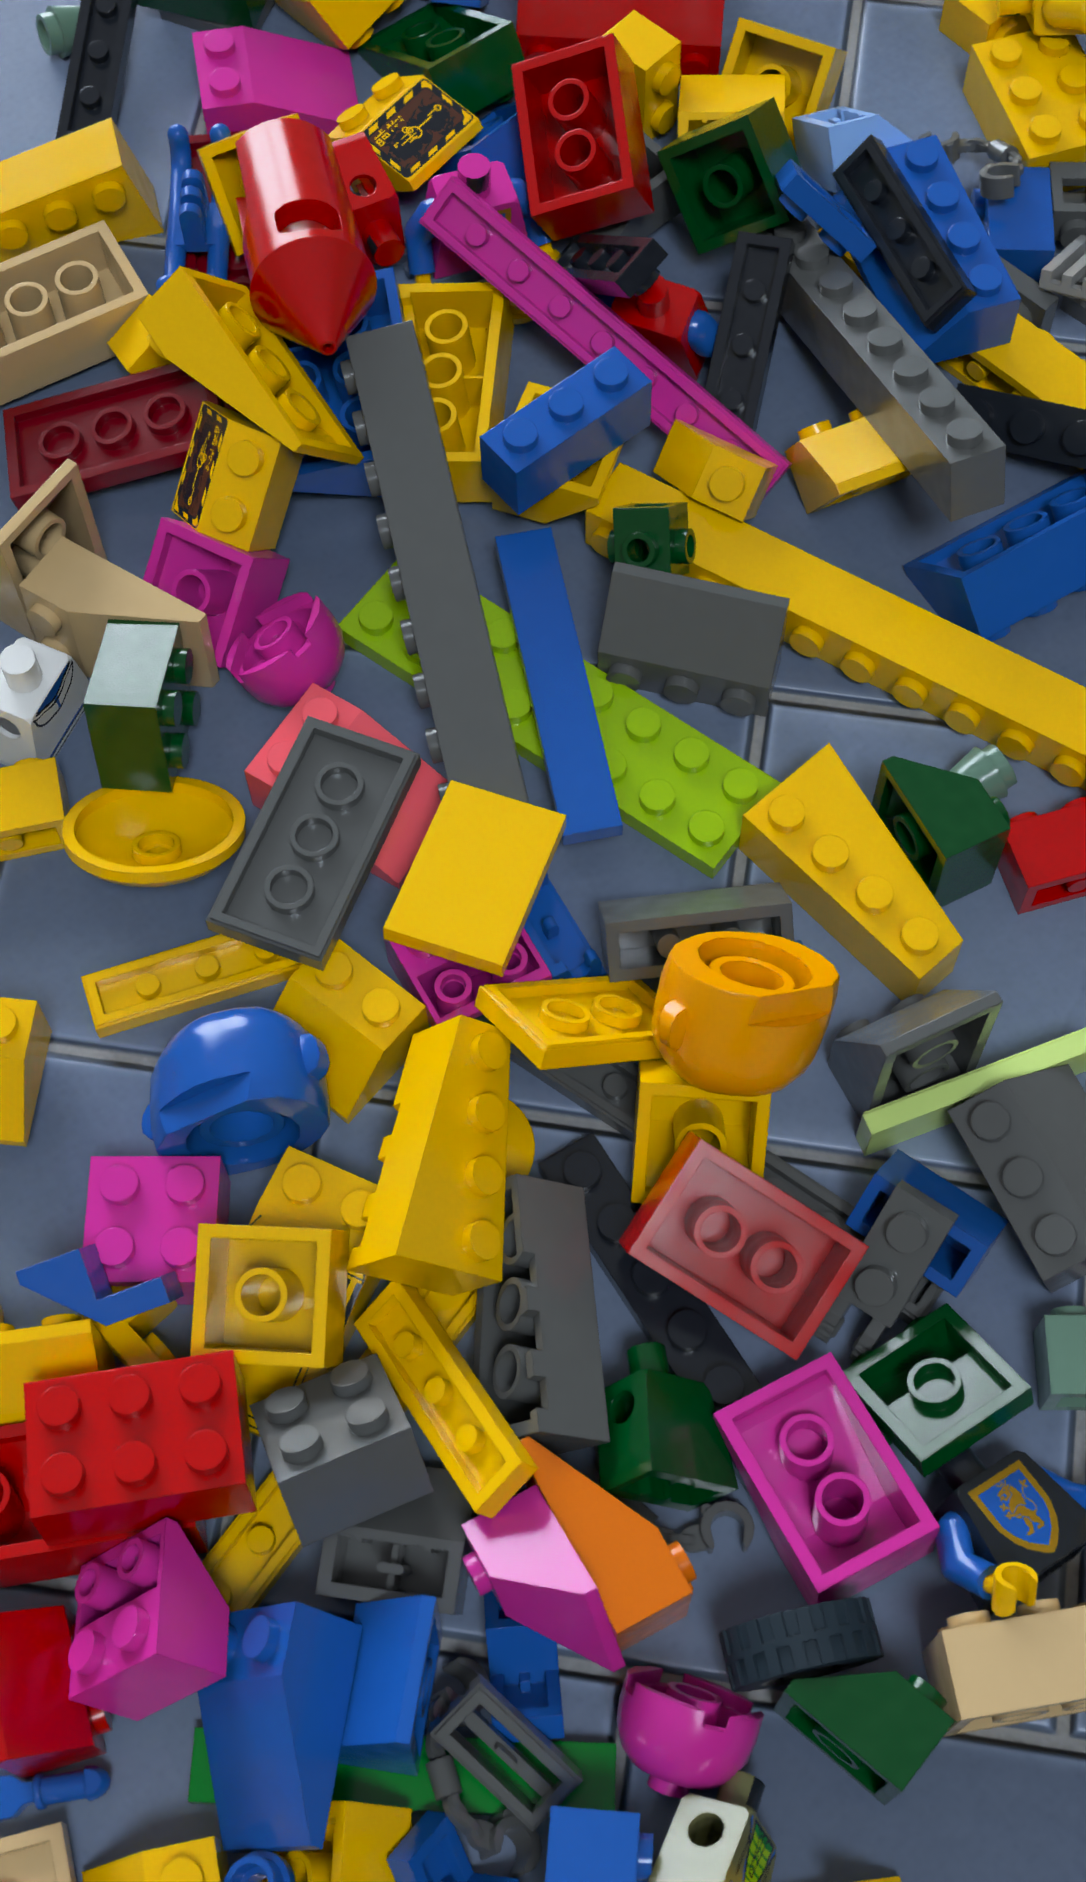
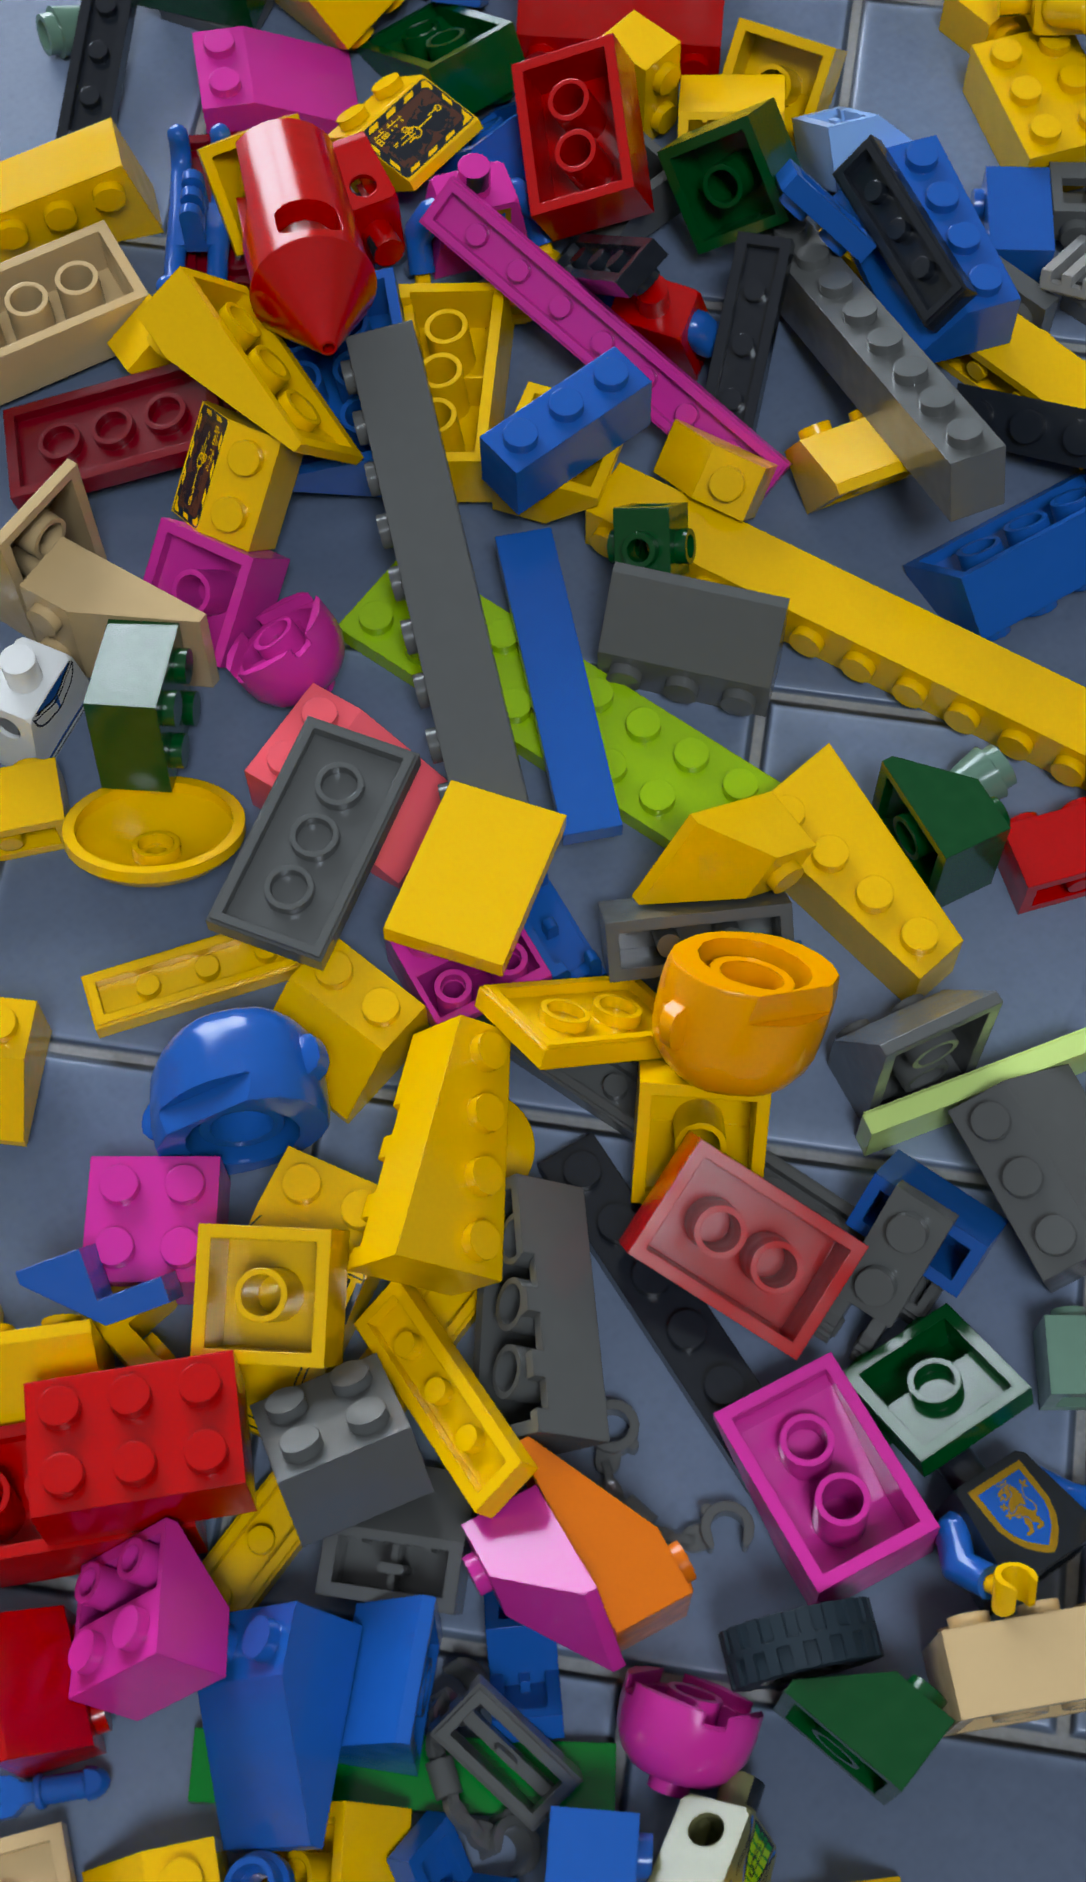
dark green torso [598,1342,738,1512] -> none
dark grey piece [918,132,1024,200] -> none
none -> yellow slope [632,791,817,905]

